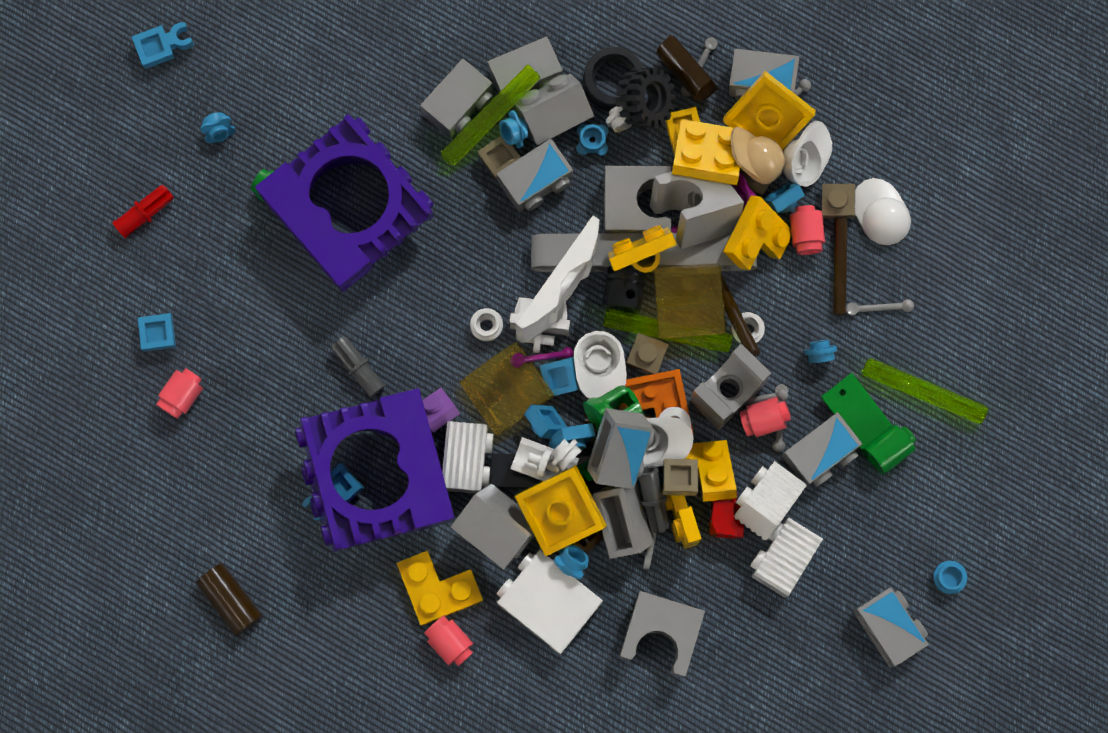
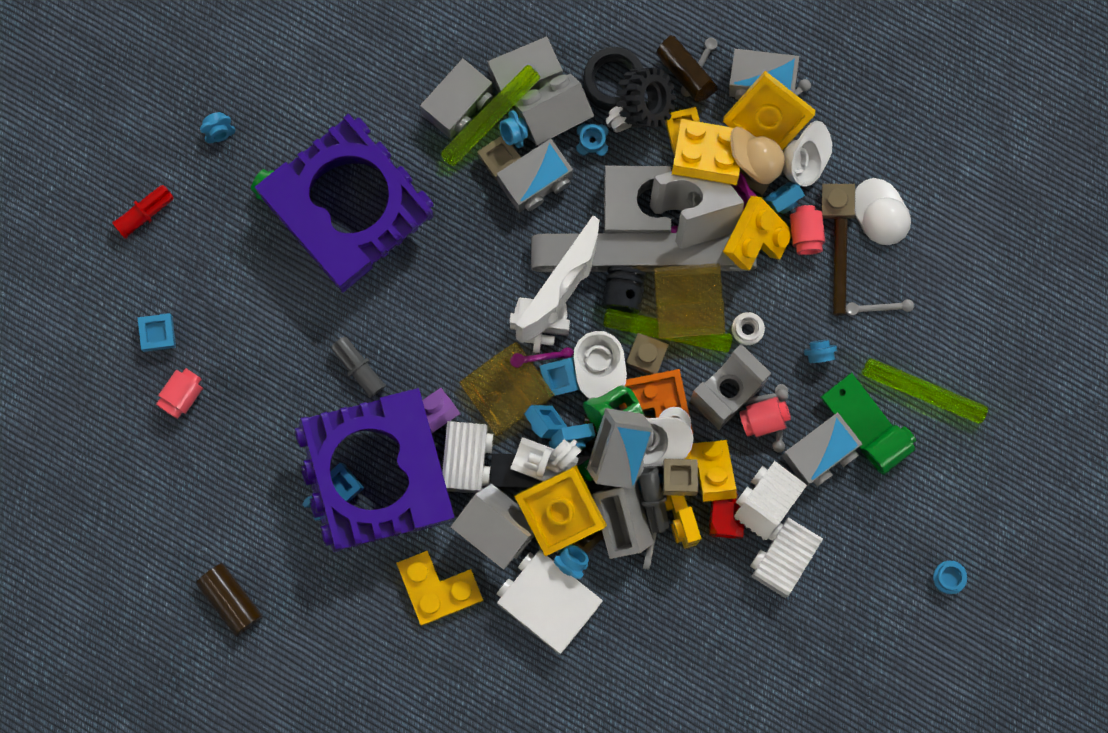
dark azure plate [132,22,194,69] -> none
coral brick [424,616,474,666] -> none
white plate [470,308,503,341] -> none
yellow plate [608,225,677,273] -> none
light grey piece [619,591,705,678] -> none
dark brown bar [710,273,760,357] -> none
light grey brick [853,587,929,668] -> none

